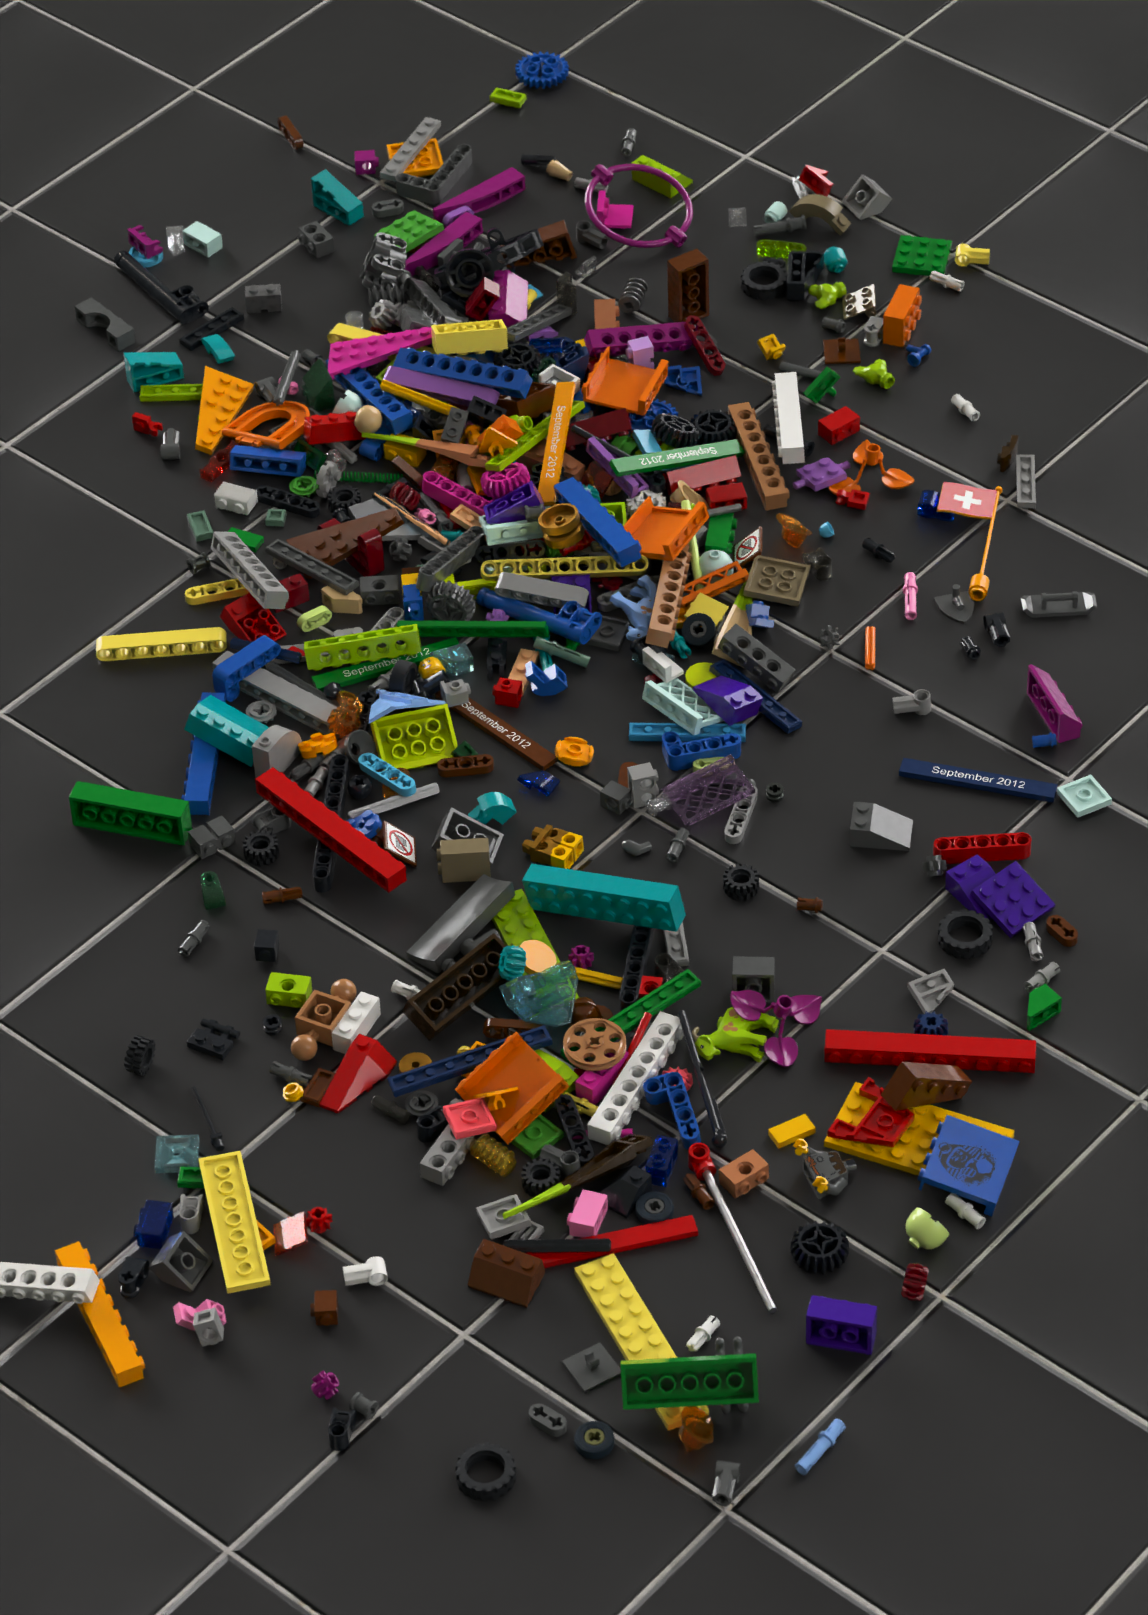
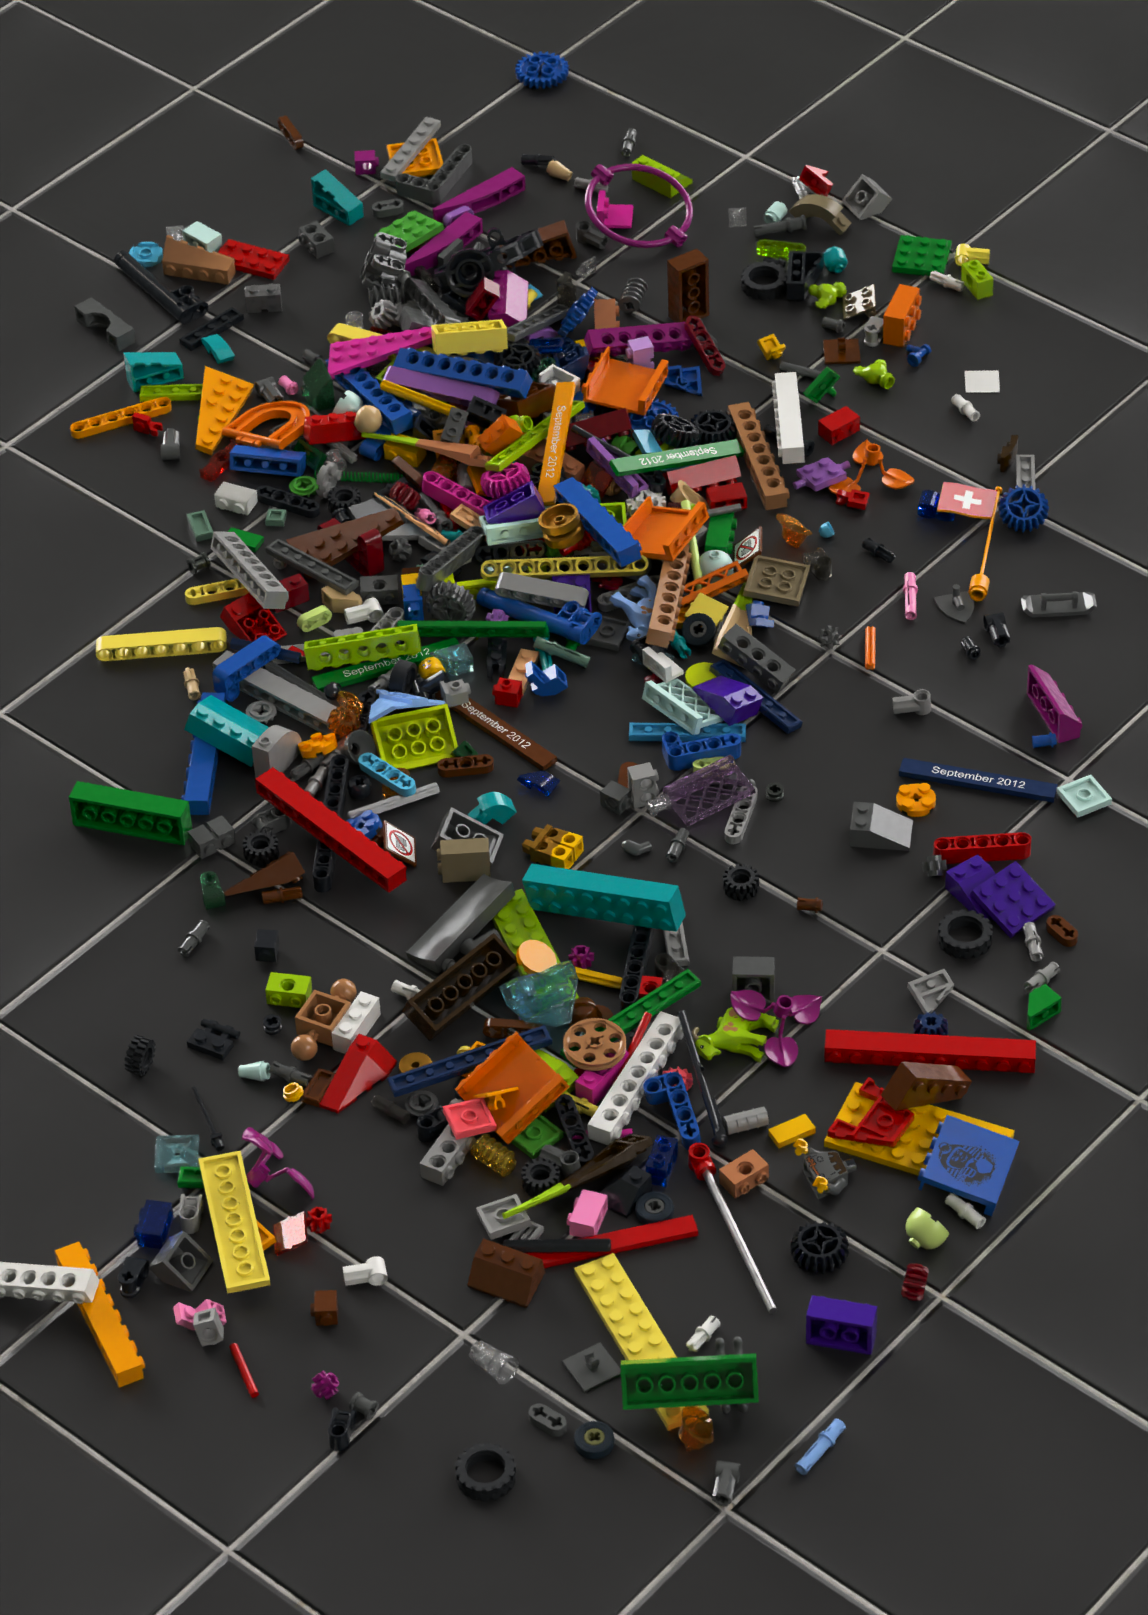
magenta hinge [127,225,163,259] -> none
dark grey axle [273,350,301,406] -> none
light orange piece [479,427,518,457] -> none
lime plate [489,88,527,108] -> none
teal gear [498,945,527,981] -> none
dark grey bush [524,503,544,522] -> none
light orange tile [555,737,594,766] -> none
reddish brown axle [683,1173,715,1210] -> none
none -> light orange beam [70,397,172,439]
none -> medium nougat wedge [162,235,236,285]
none -> tan axle [183,667,201,700]
none -> red plate [217,239,290,280]
none -> reddish brown wedge [222,851,305,896]
none -> red bar [229,1343,259,1398]
none -> light aqua cone [238,1061,270,1082]
none -> magenta plant [242,1127,314,1200]
none -> white piece [344,598,384,625]
none -> clear plant [469,1340,519,1385]
none -> blue gear [557,287,598,338]
none -> light grey axle [723,1106,769,1135]
none -> light orange plate [896,783,936,817]
none -> lime brick [961,259,994,300]
none -> white sticker [965,371,1000,393]
none -> blue gear [998,484,1049,533]

